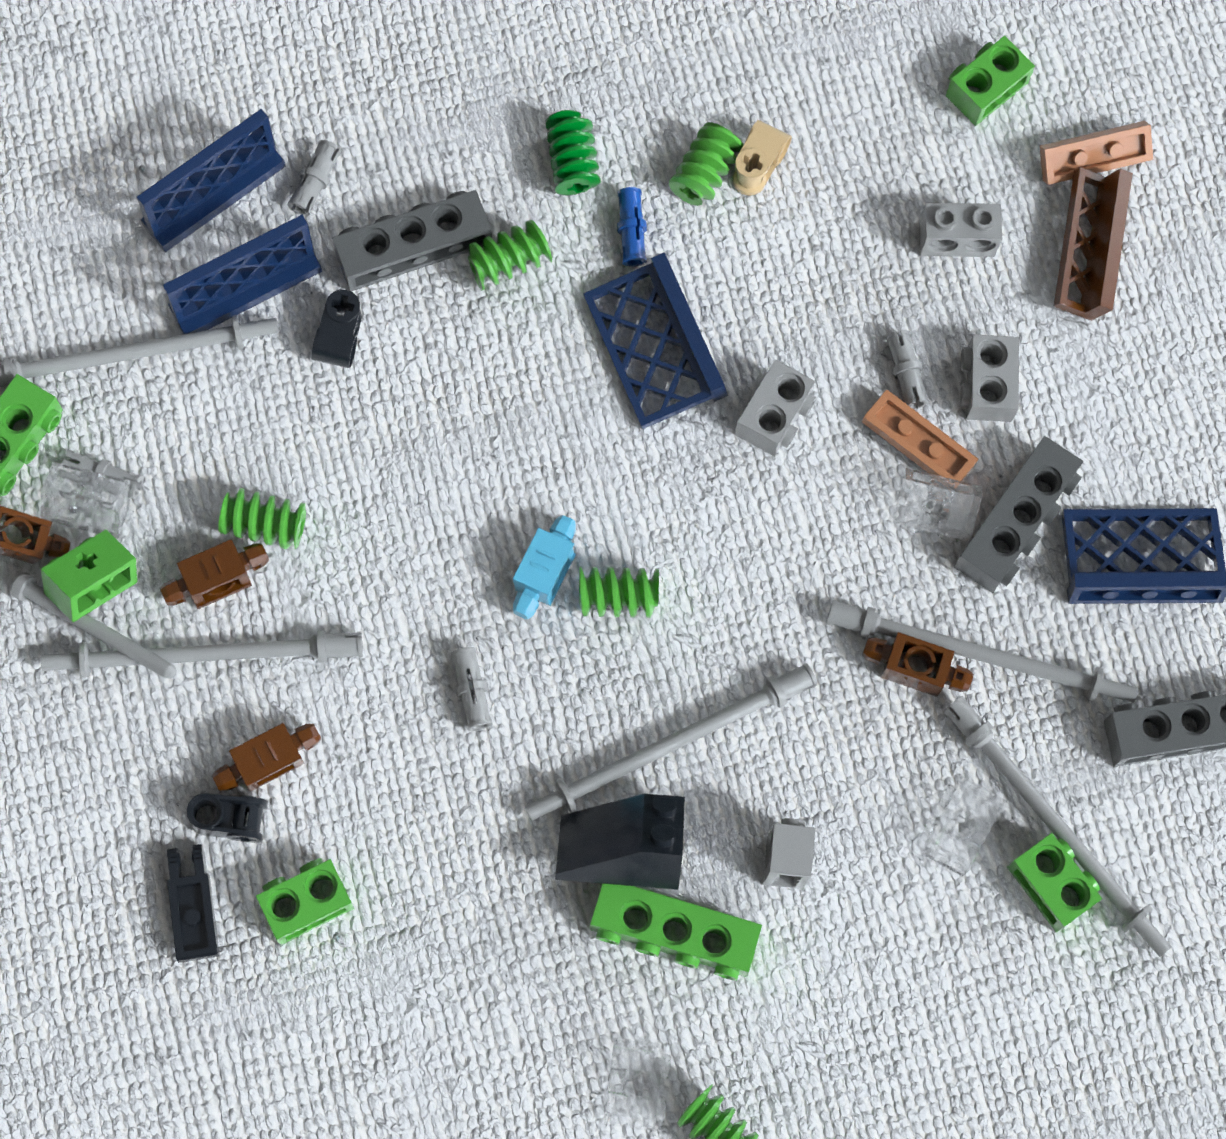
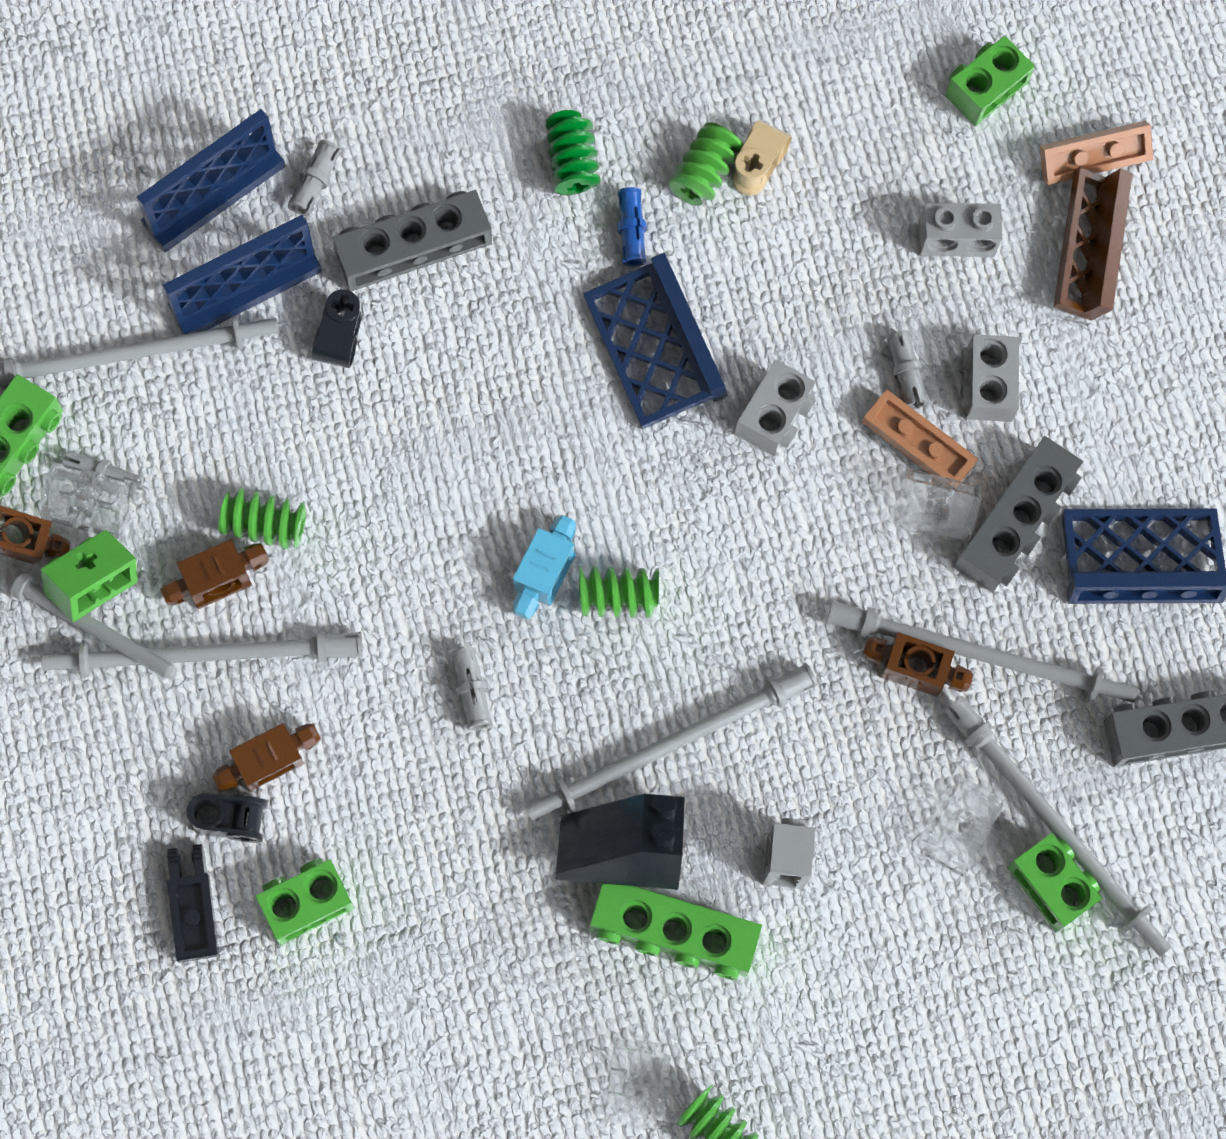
bright green piece [468,219,552,291] -> none

